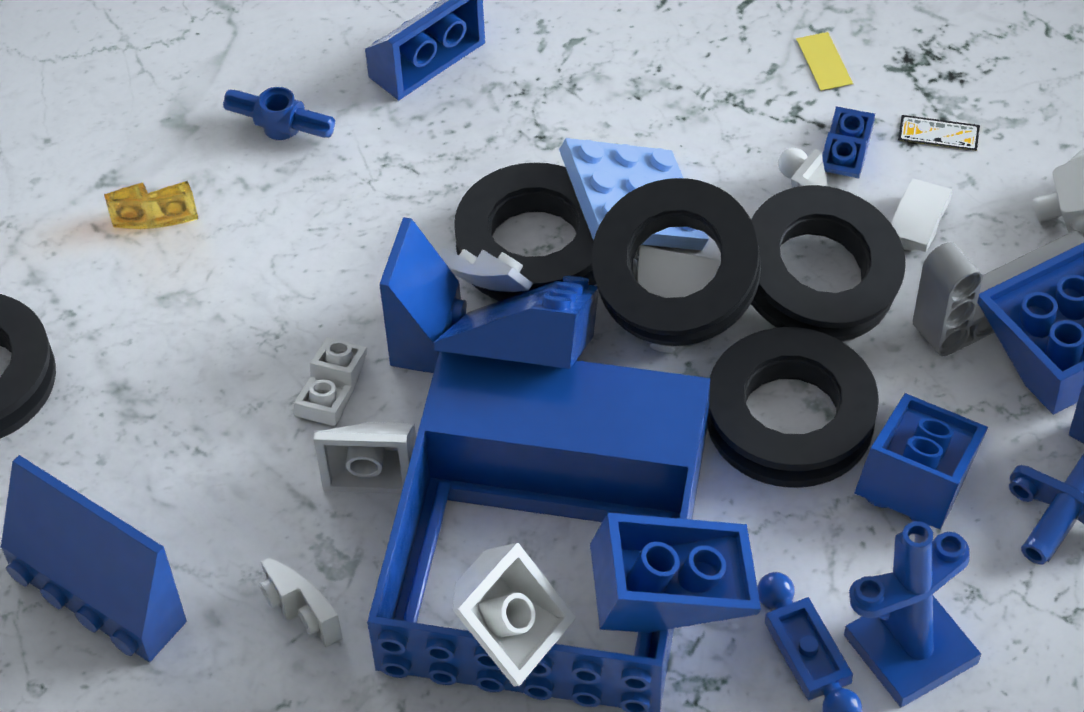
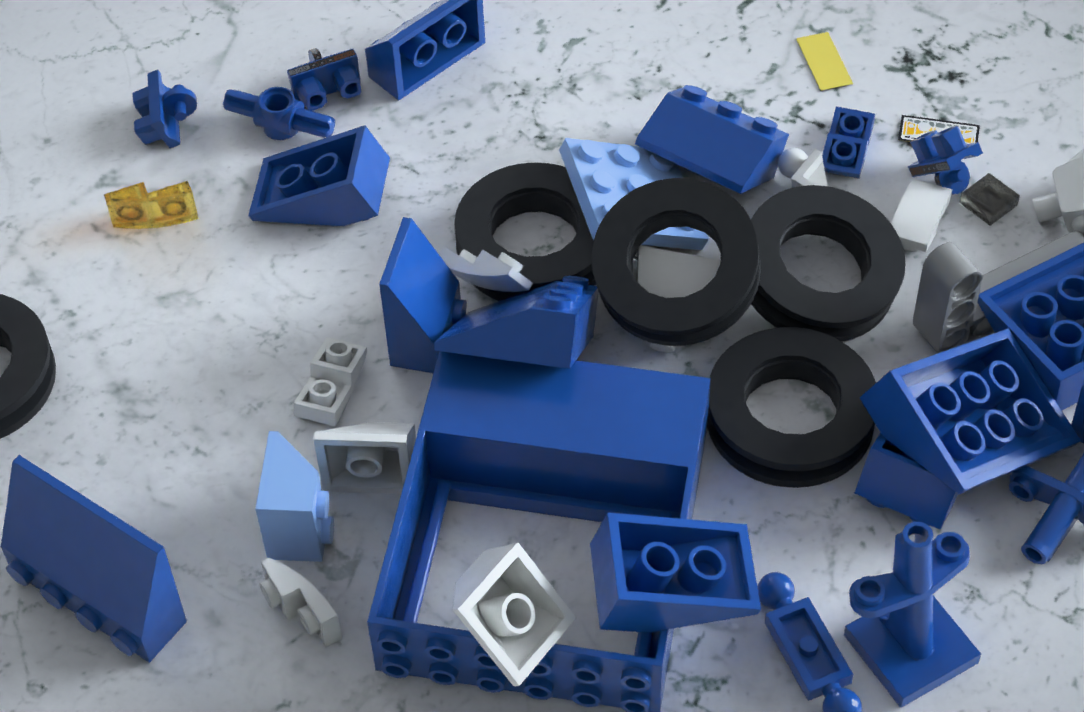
none -> blue hips [133,69,197,148]
none -> blue slope [248,125,390,226]
none -> light blue slope [256,431,334,562]
none -> blue hips [287,48,361,111]
none -> blue slope [635,85,789,194]
none -> blue slope [860,328,1081,494]
none -> blue hips [908,126,983,195]
none -> clear smoke tile [959,173,1020,226]

